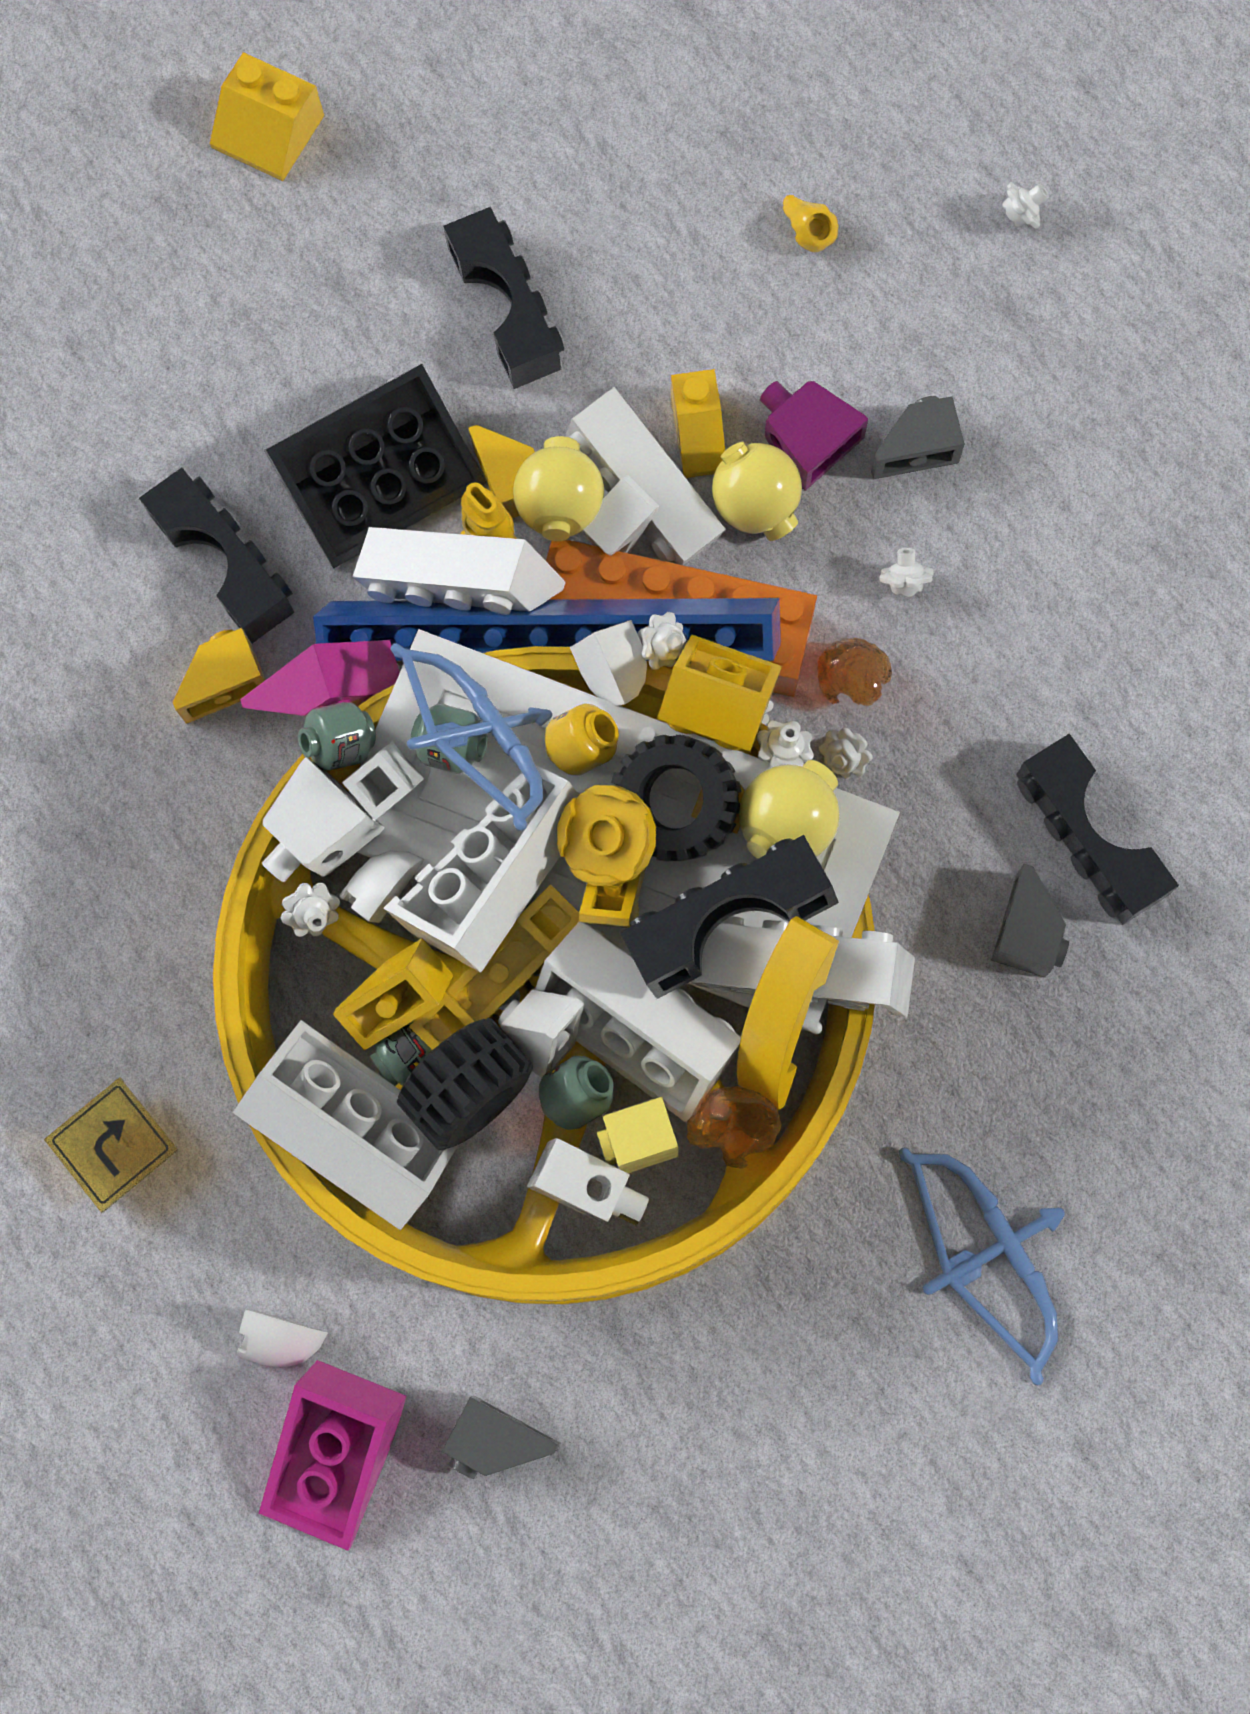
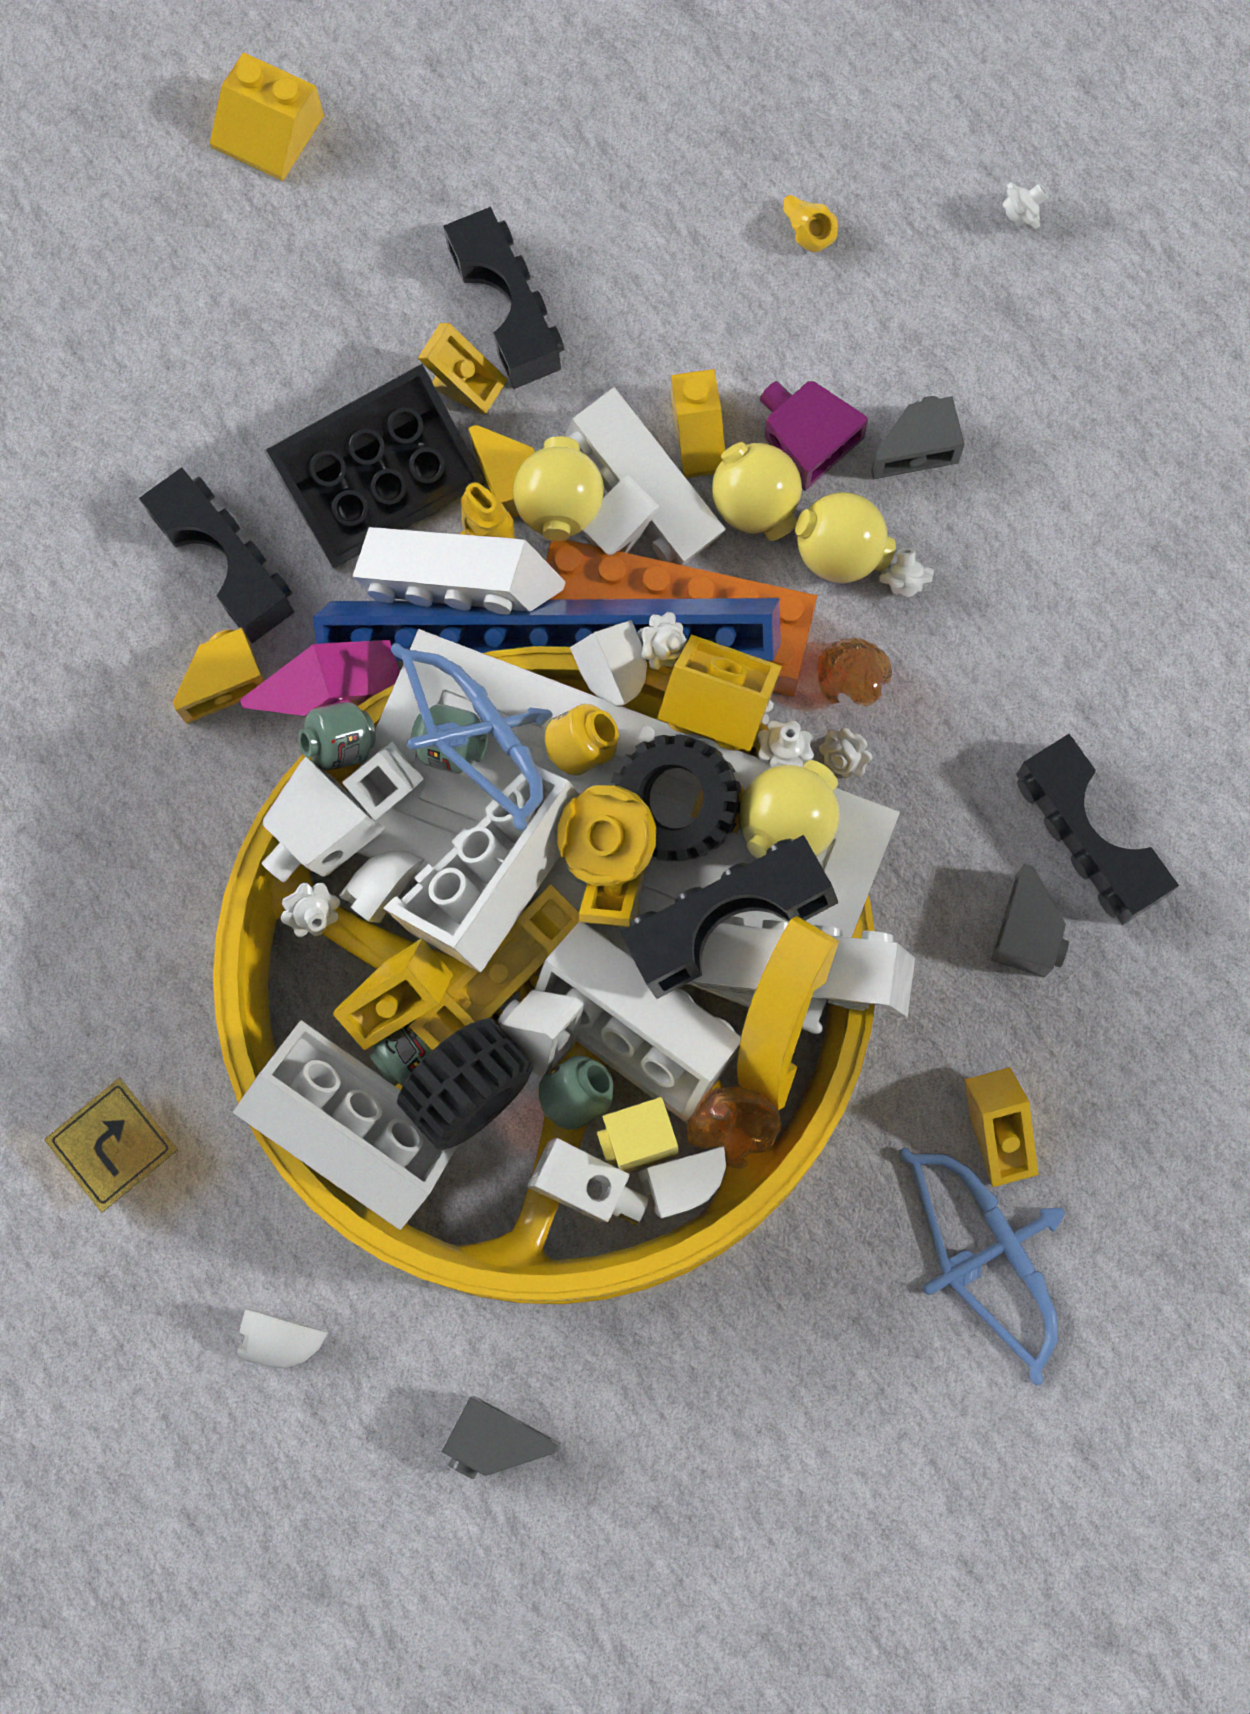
dark pink slope [259,1360,407,1551] -> none
none -> yellow slope [417,323,508,414]
none -> white brick [638,1146,726,1218]
none -> light yellow brick [795,492,896,583]
none -> yellow slope [964,1067,1039,1187]

